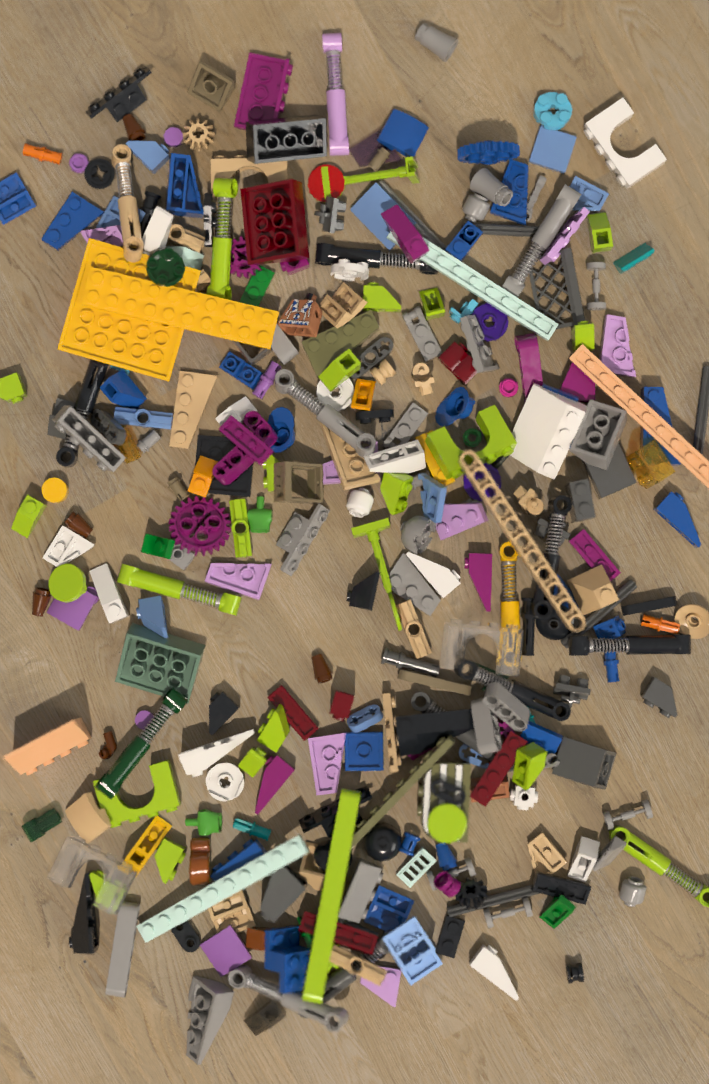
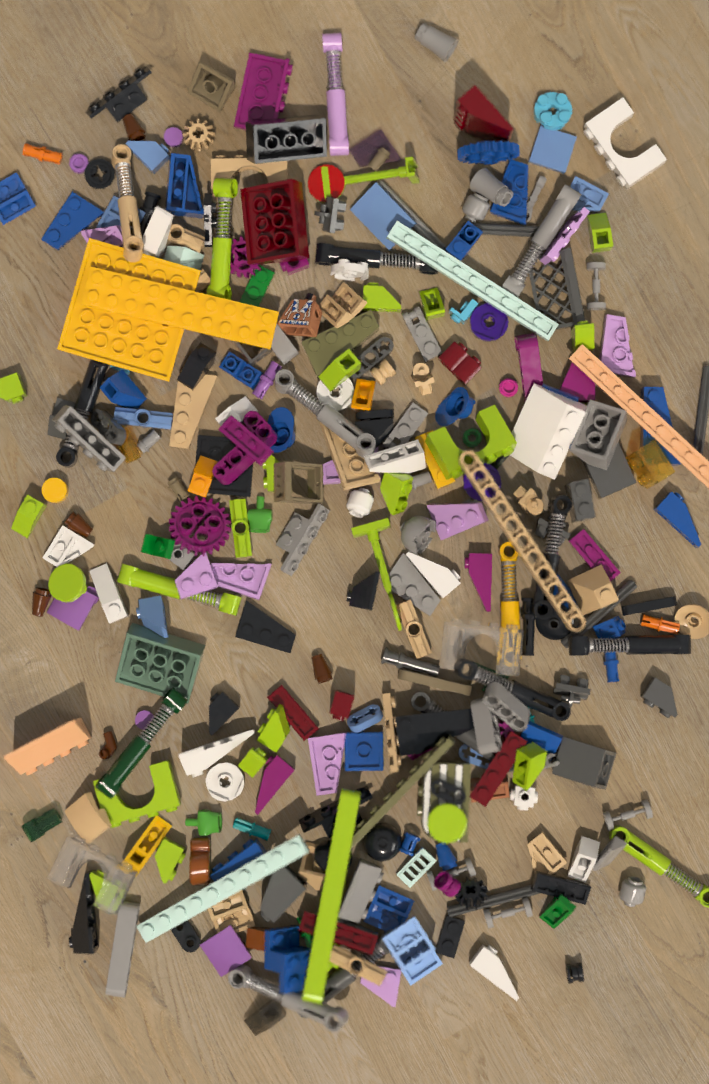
dark green dish [146,248,185,287] -> none
light grey wedge [186,976,234,1065] -> none
blue slope [377,109,429,158] -> none
magenta slope [380,204,430,264] -> none
medium blue wing [418,473,447,523] -> none
light grey wing [460,315,500,373] -> none
teal slope [613,243,655,274] -> none
none -> lavender wing [174,552,218,599]
none -> black slope [177,342,216,390]
none -> black wing [235,600,296,653]
none -> black slope [355,418,393,448]
none -> dark red slope [454,85,514,142]

